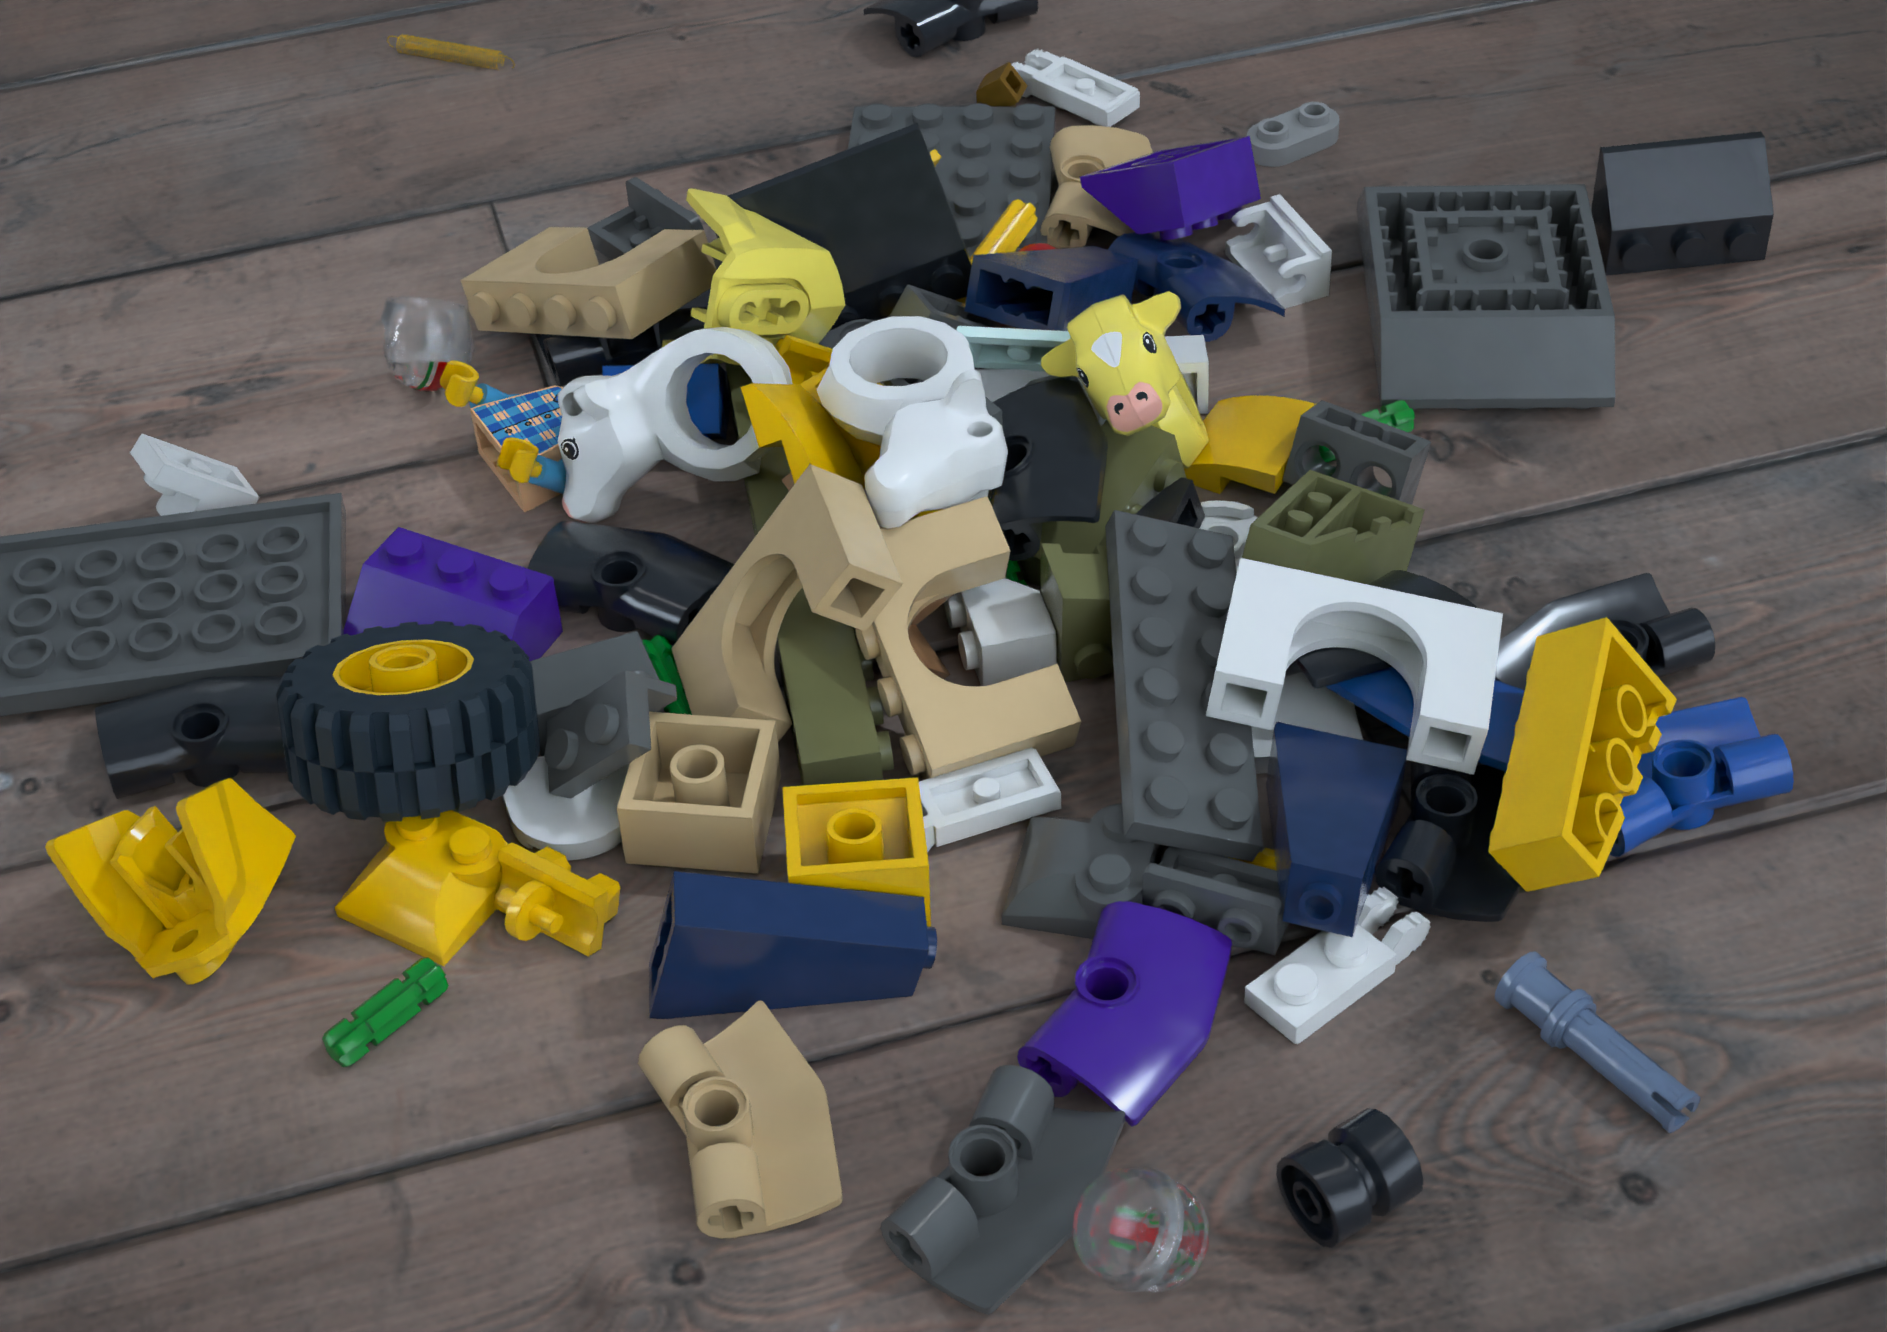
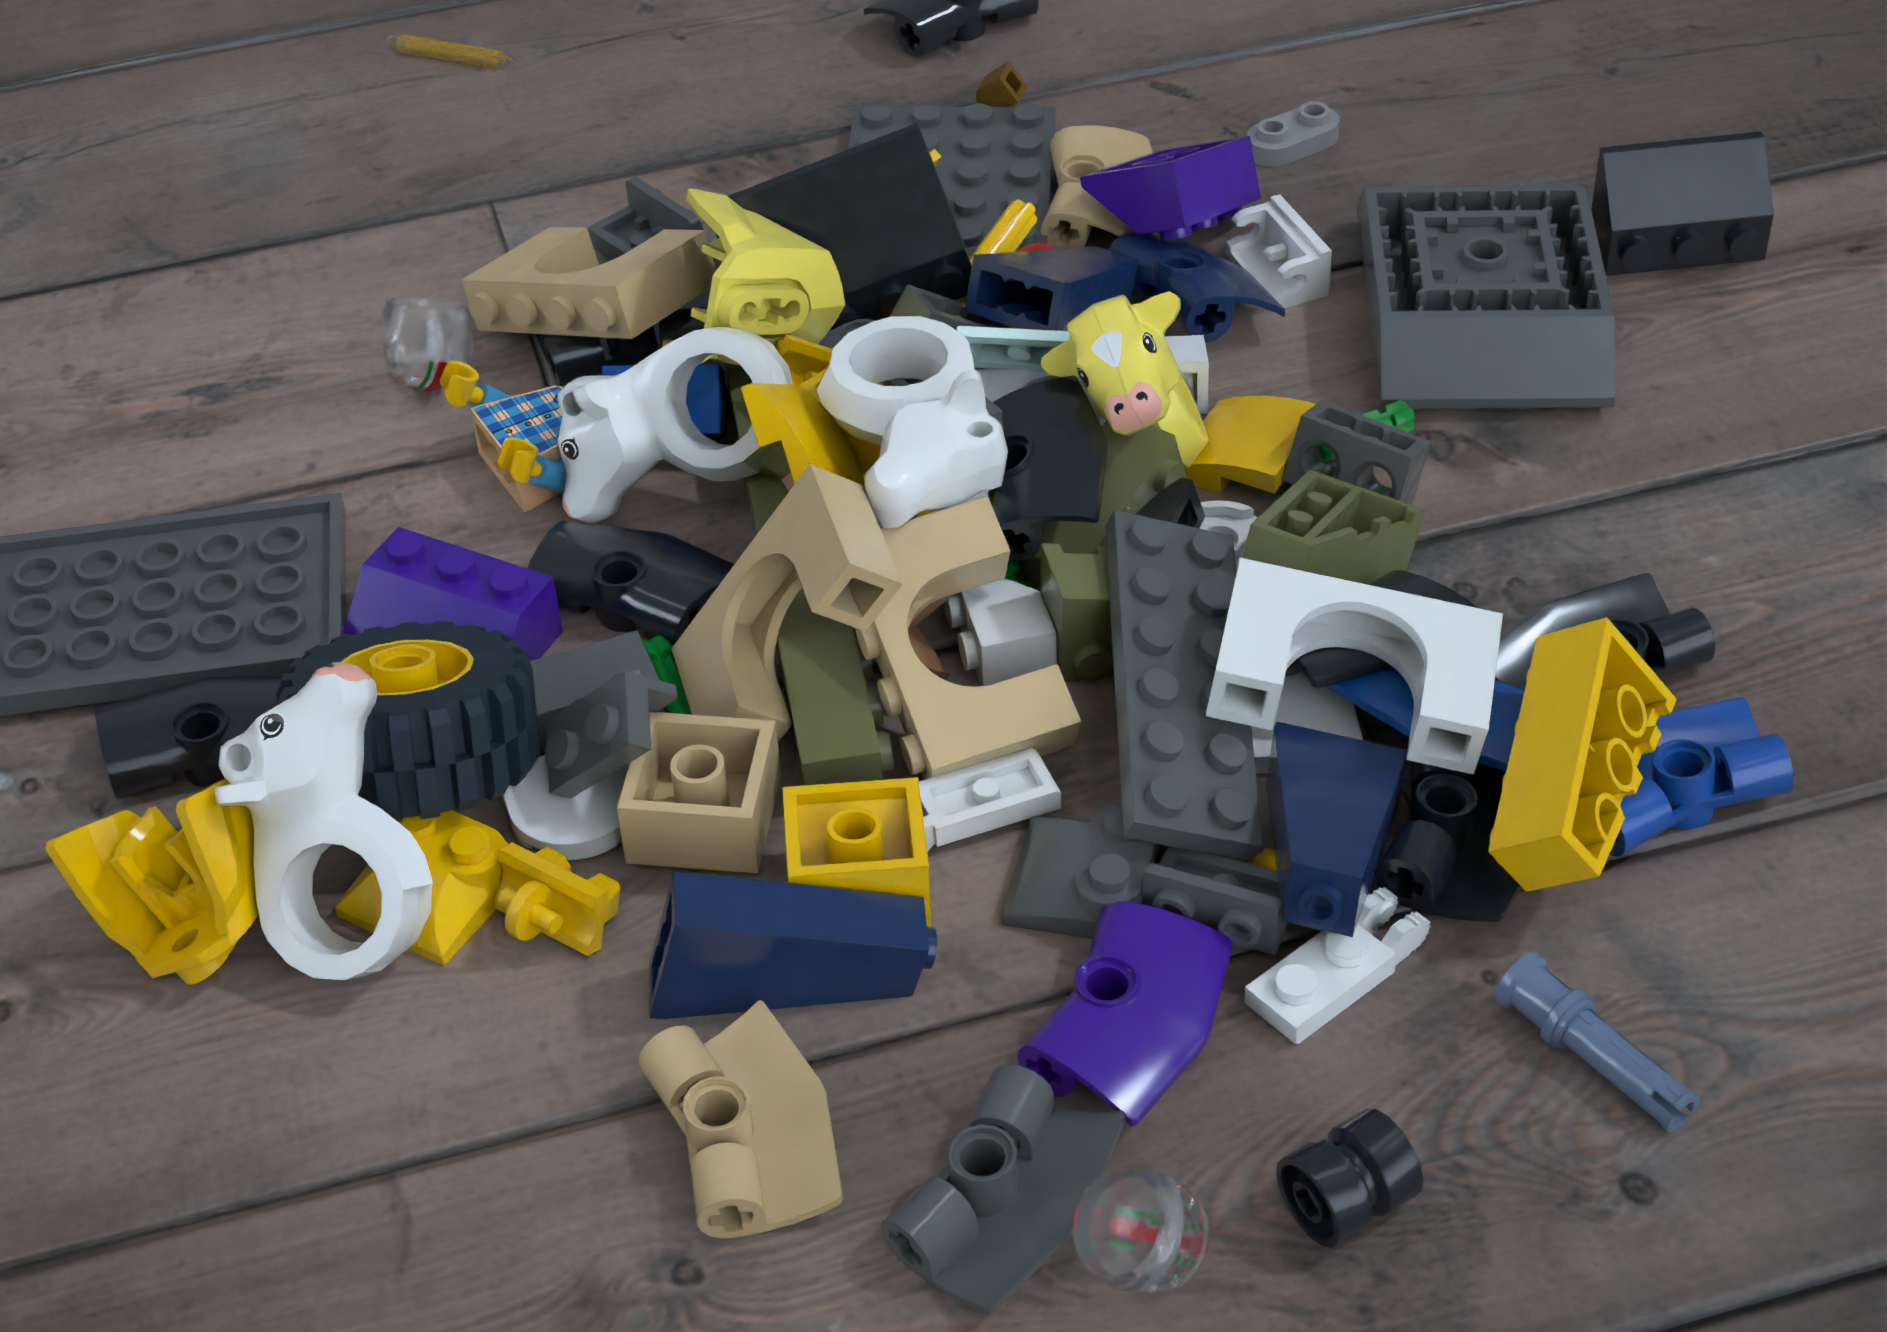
white slope [130,434,260,516] -> none
green axle [322,957,449,1067] -> none
white hinge [1012,49,1140,127] -> none
none -> white animal [214,662,433,980]

